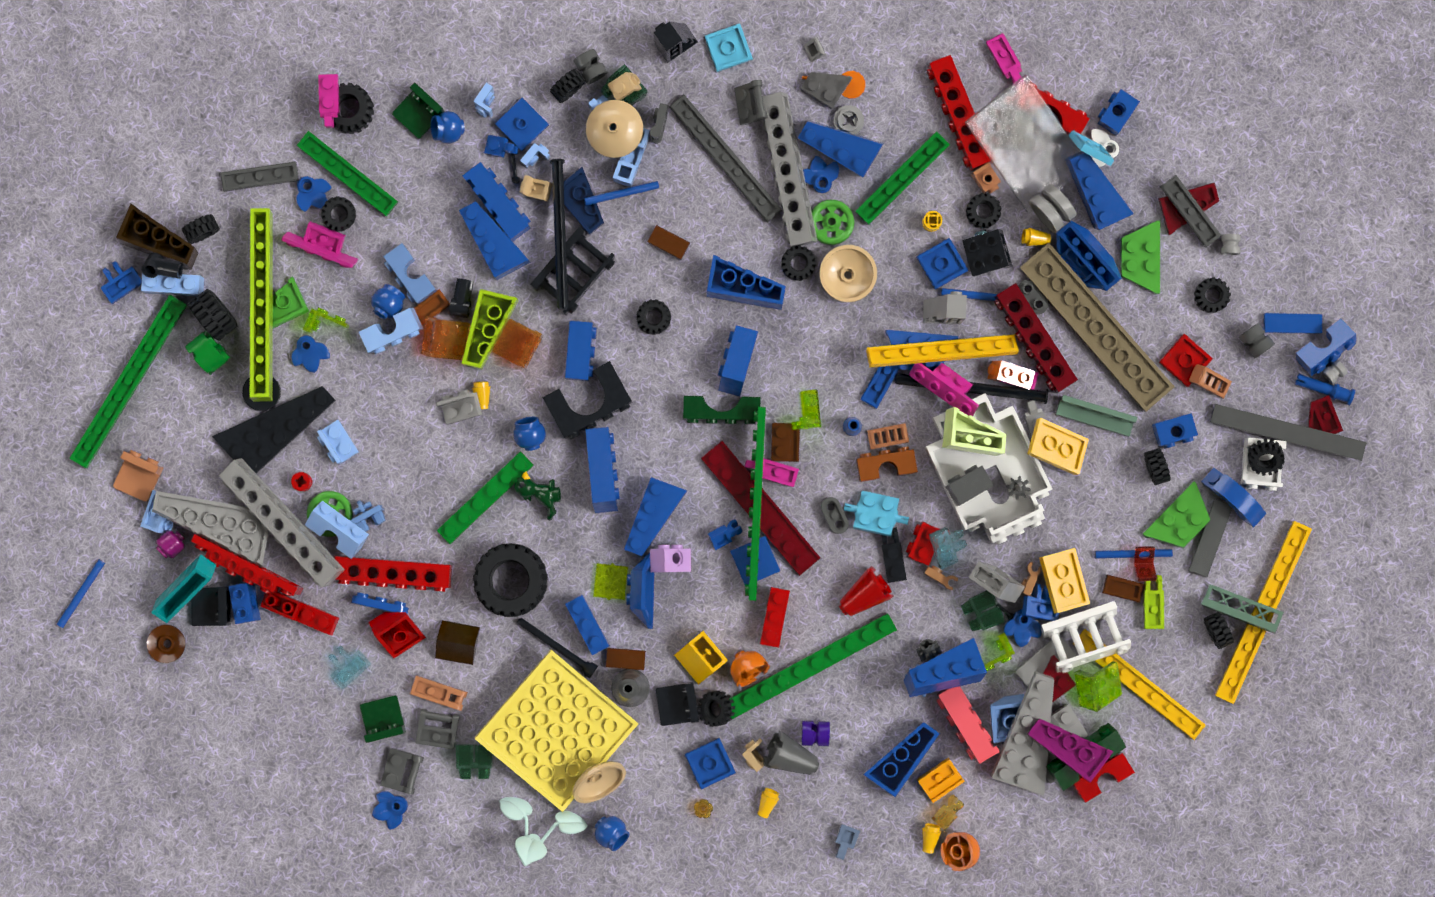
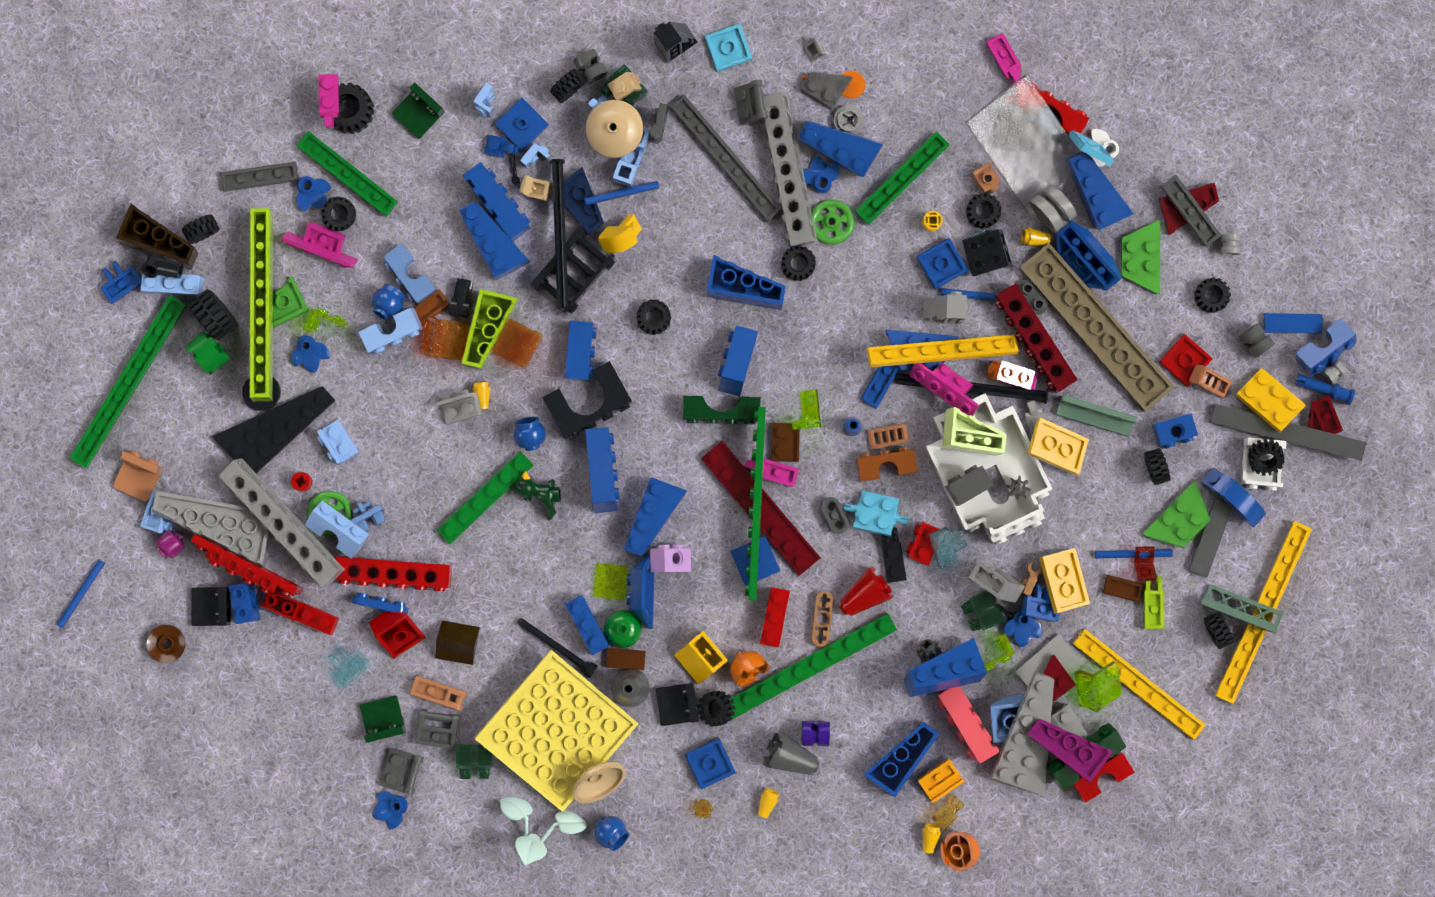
teal brick [151,554,216,623] -> none
blue piece [431,111,465,144] -> none
black tyre [473,543,548,617] -> none
reddish brown tile [648,225,690,260] -> none
blue plate [708,519,743,550] -> none
tan bracket [742,738,764,772] -> none
tan dish [820,245,877,302] -> none
sand blue plate [835,824,860,860] -> none
medium nougat plate [923,565,958,590] -> none
red brick [926,55,994,171] -> none
white fence [1041,601,1131,673] -> none
blue brick [1097,89,1140,136] -> none
none -> yellow brick [597,214,642,253]
none -> green cylinder [604,610,642,648]
none -> medium nougat beam [812,591,833,647]
none -> yellow plate [1236,368,1306,434]

